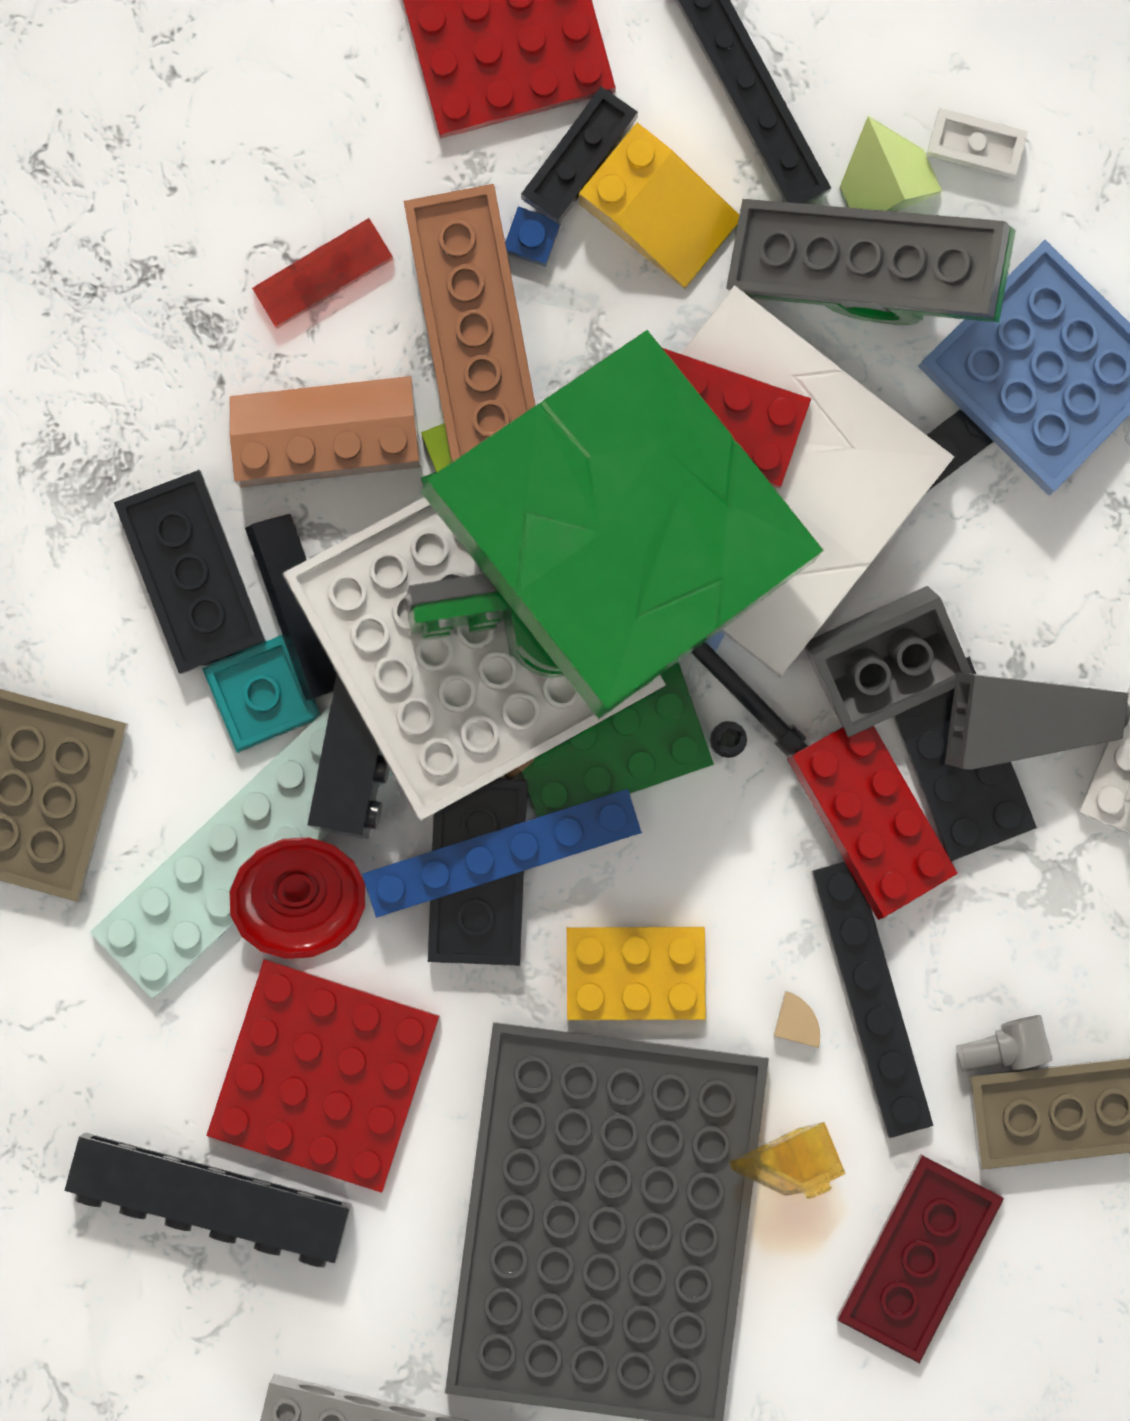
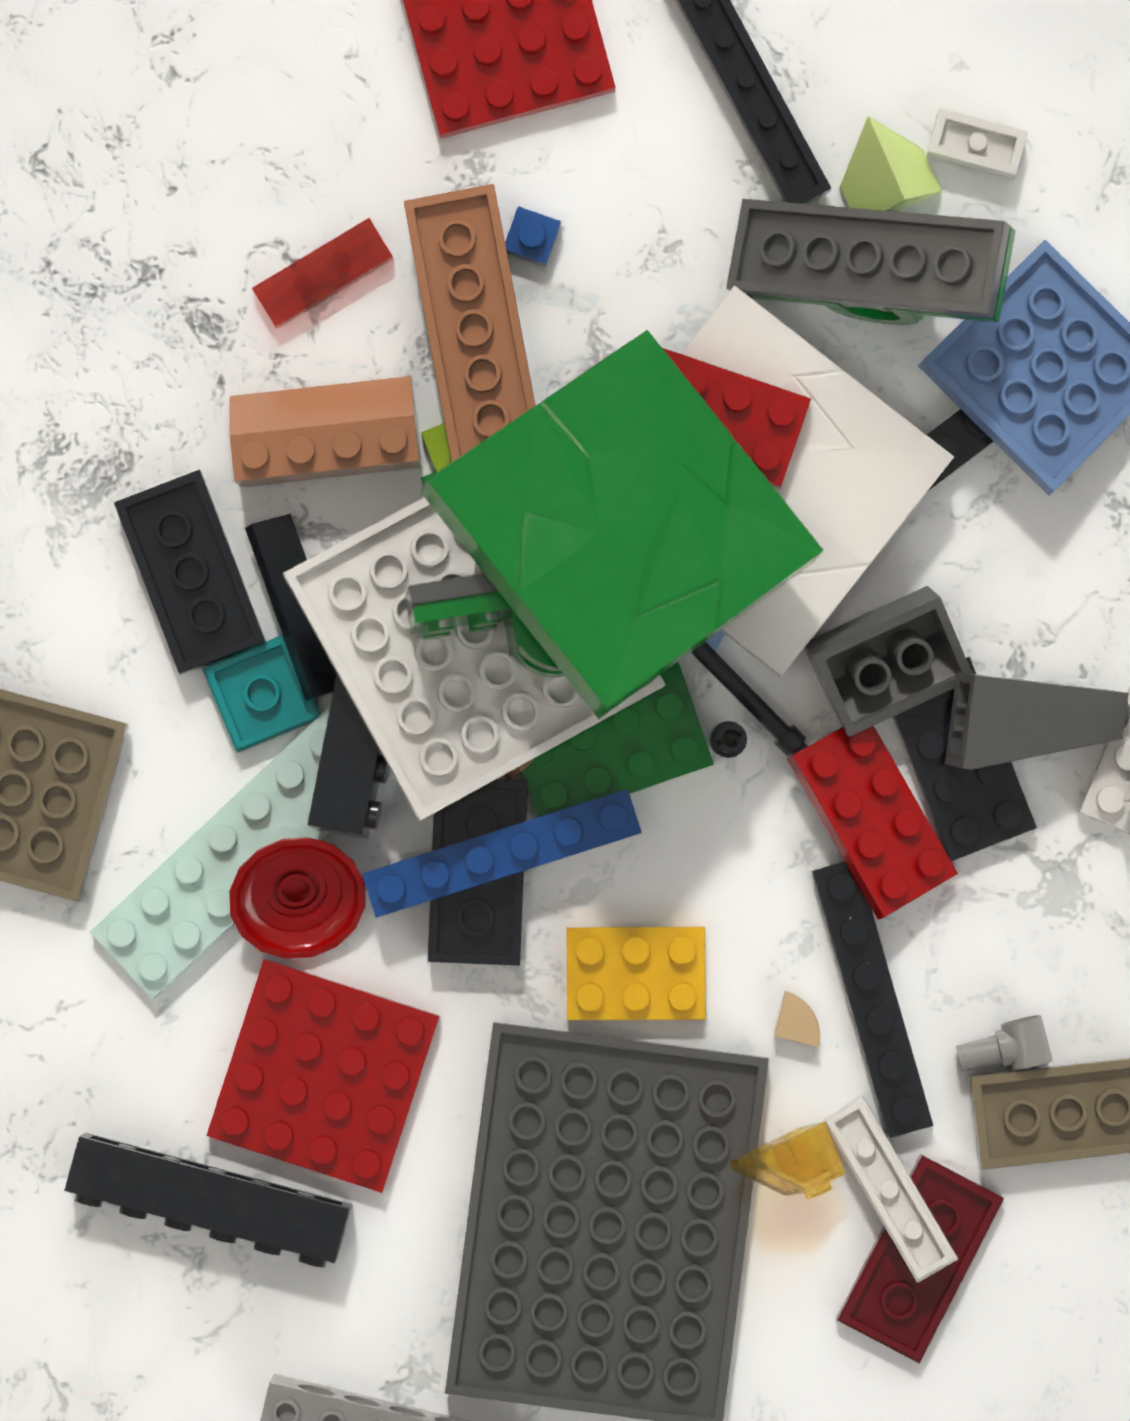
black plate [521,87,638,225] -> none
yellow slope [579,122,739,289] -> none
none -> white tile [823,1096,958,1283]

